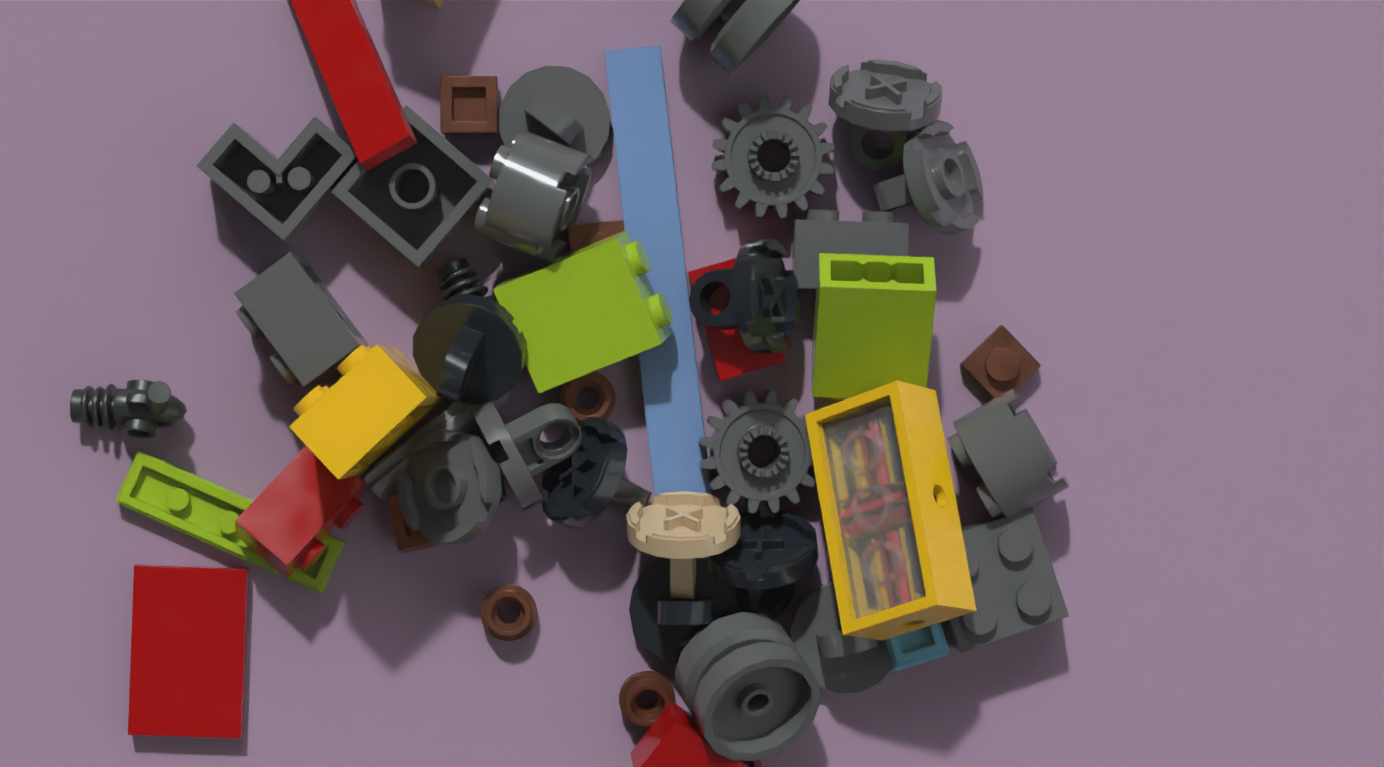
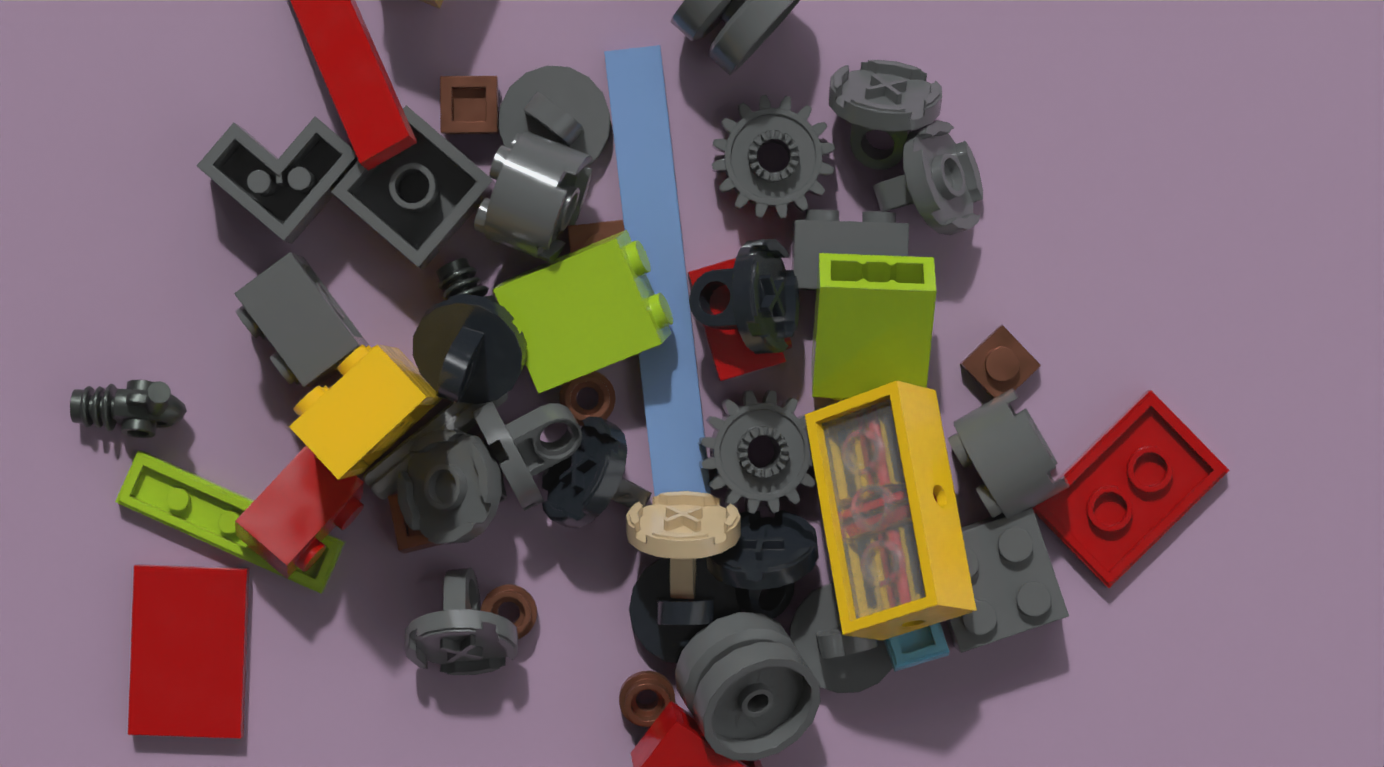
none -> dark grey tile [404,567,518,675]
none -> red tile [1033,390,1229,588]

